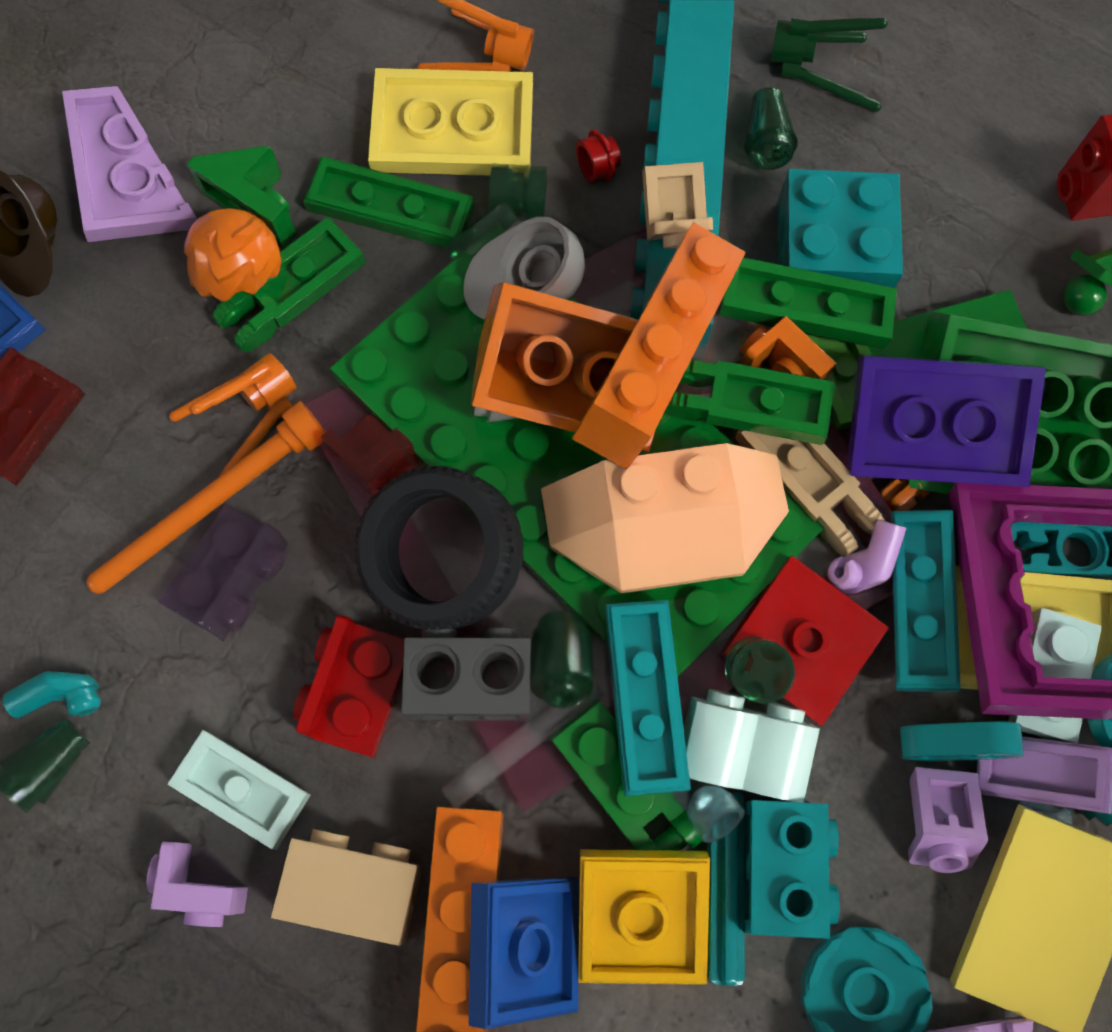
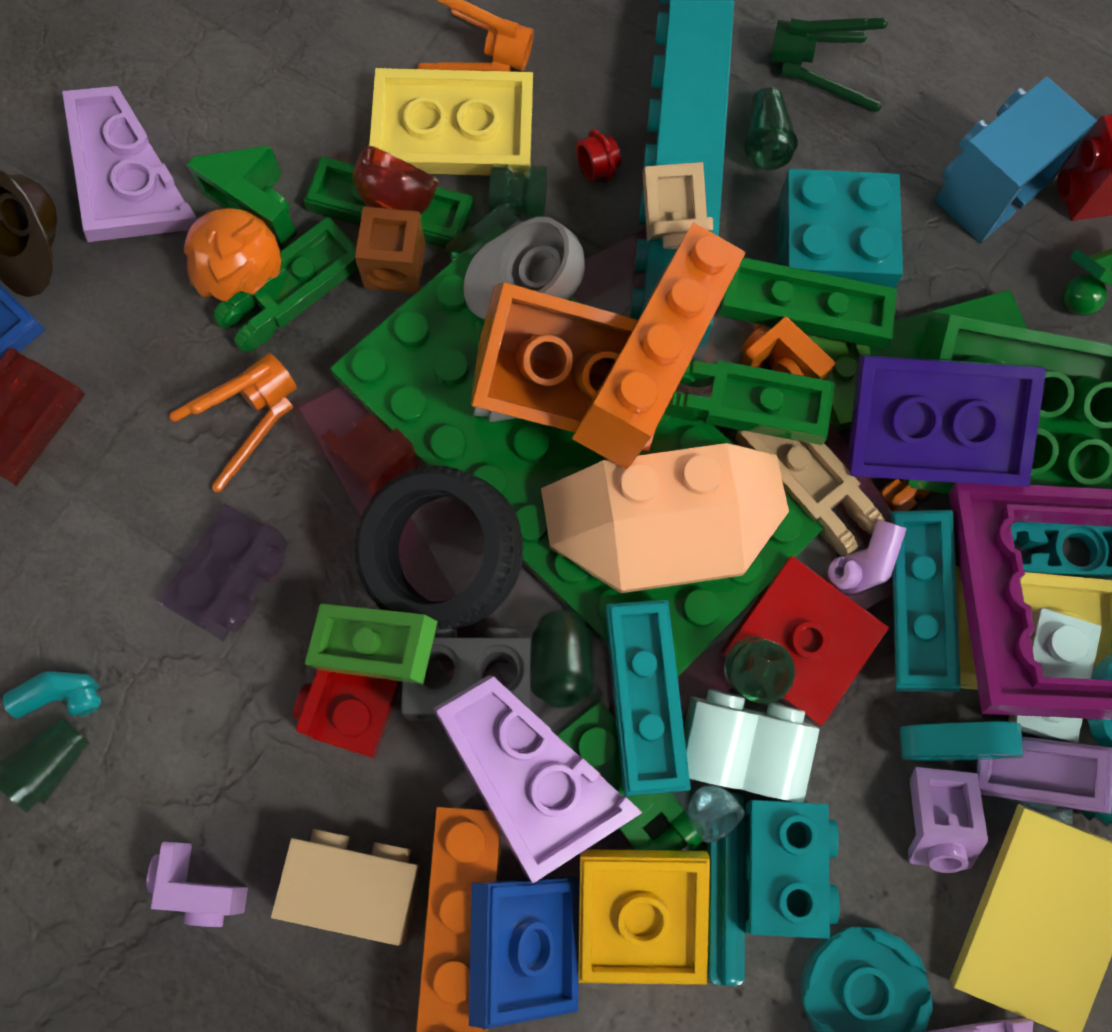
orange piece [86,401,329,594] -> none
light aqua plate [167,730,311,850] -> none
none -> bright green plate [305,603,438,684]
none -> clear red hair [352,146,439,215]
none -> dark orange brick [355,207,426,294]
none -> lavender wing [433,676,643,883]
none -> dark azure piece [934,76,1097,244]

